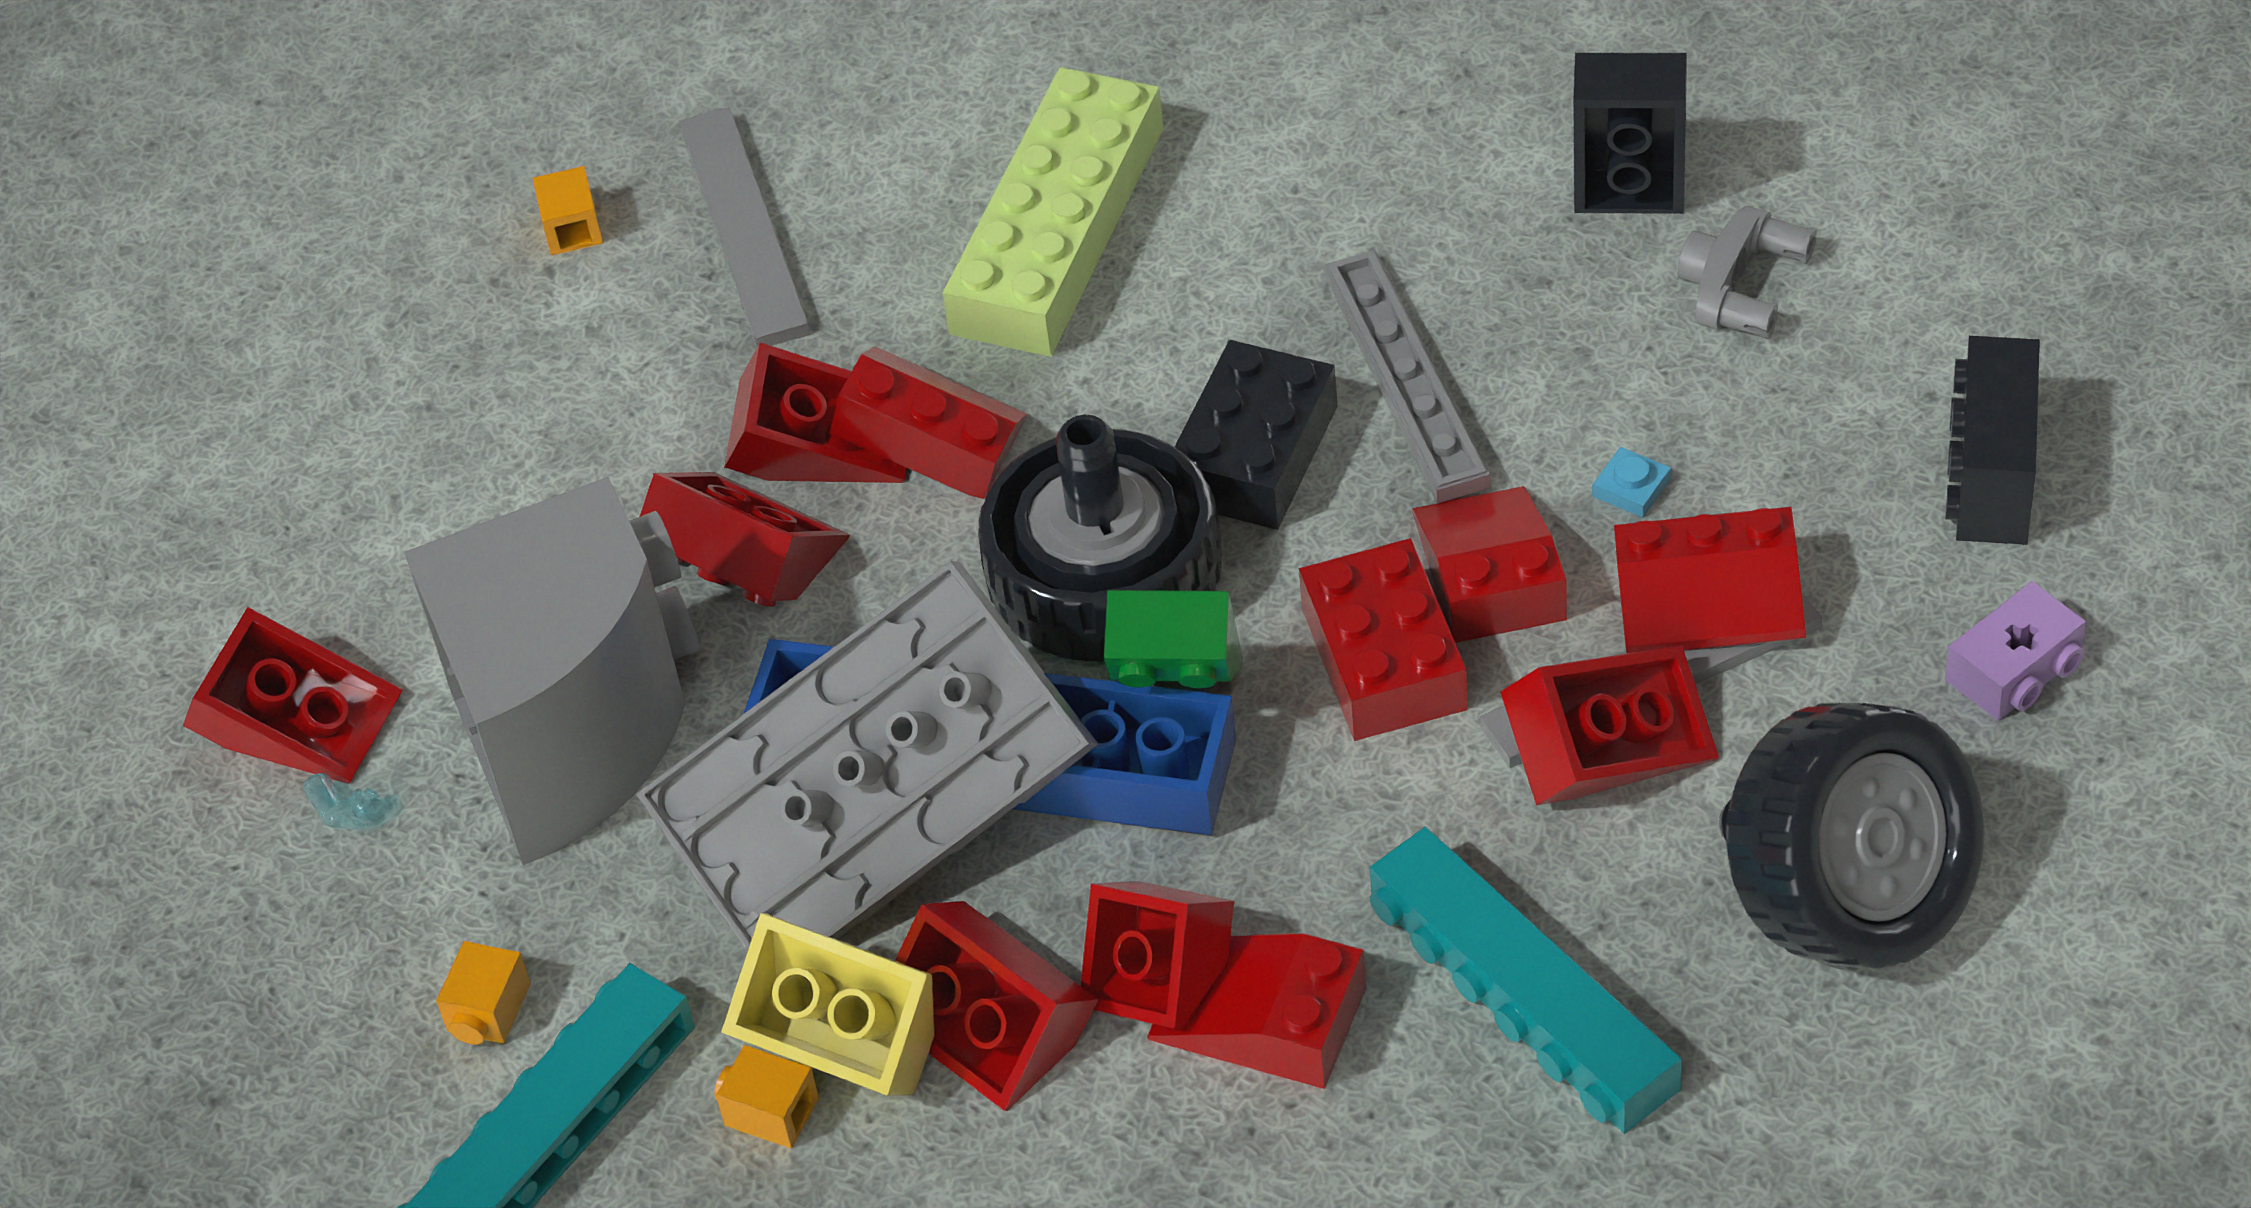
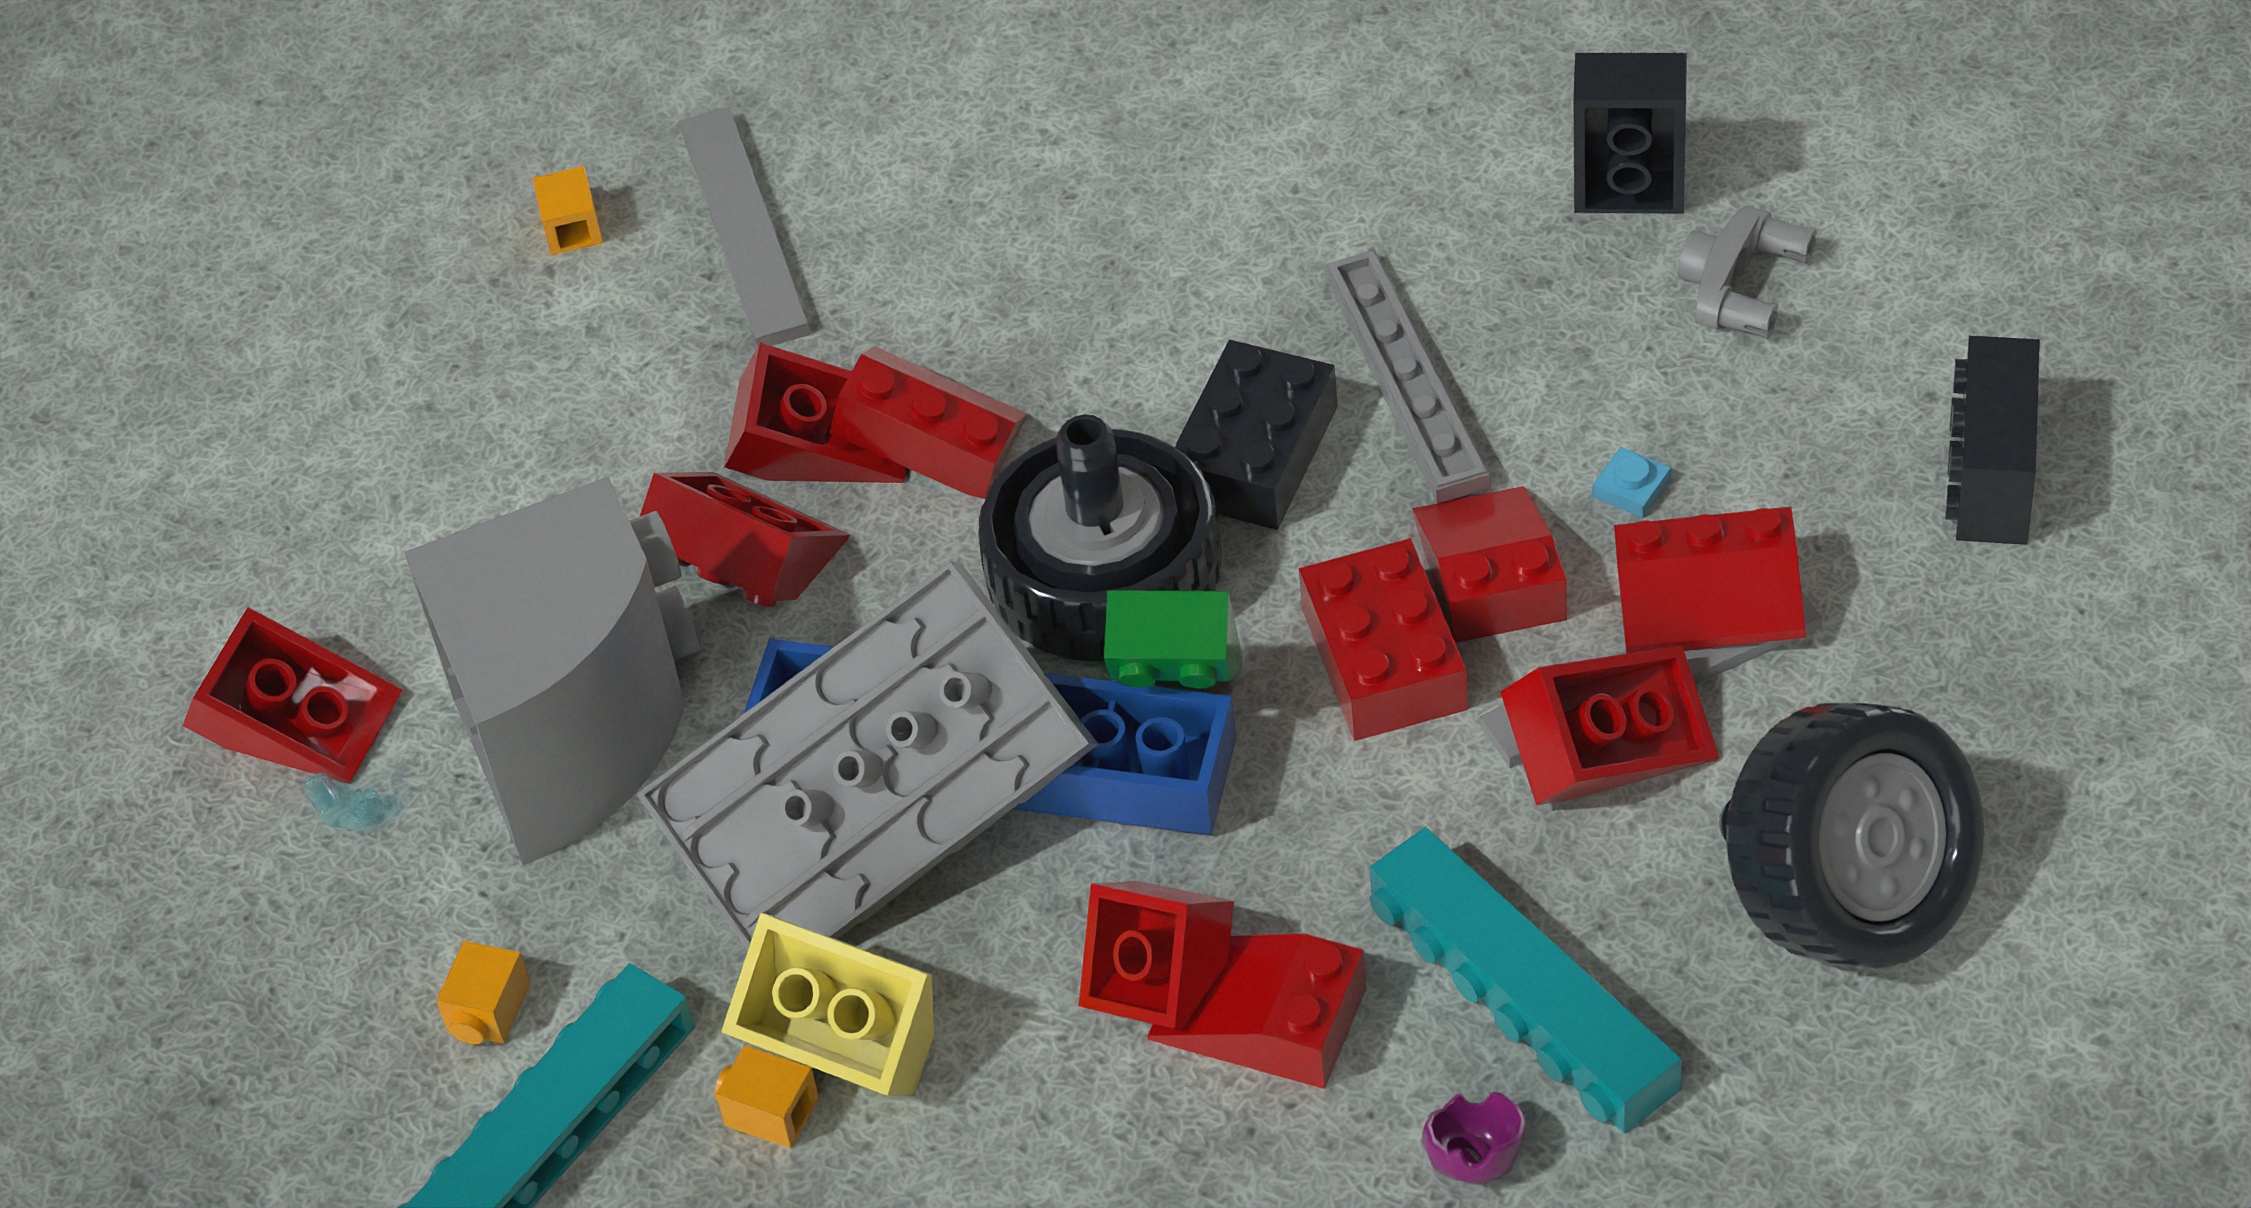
red slope [895,901,1098,1111] -> none
yellowish green brick [942,67,1164,357] -> none
lavender brick [1945,581,2086,721] -> none
none -> magenta hair [1421,1091,1527,1183]

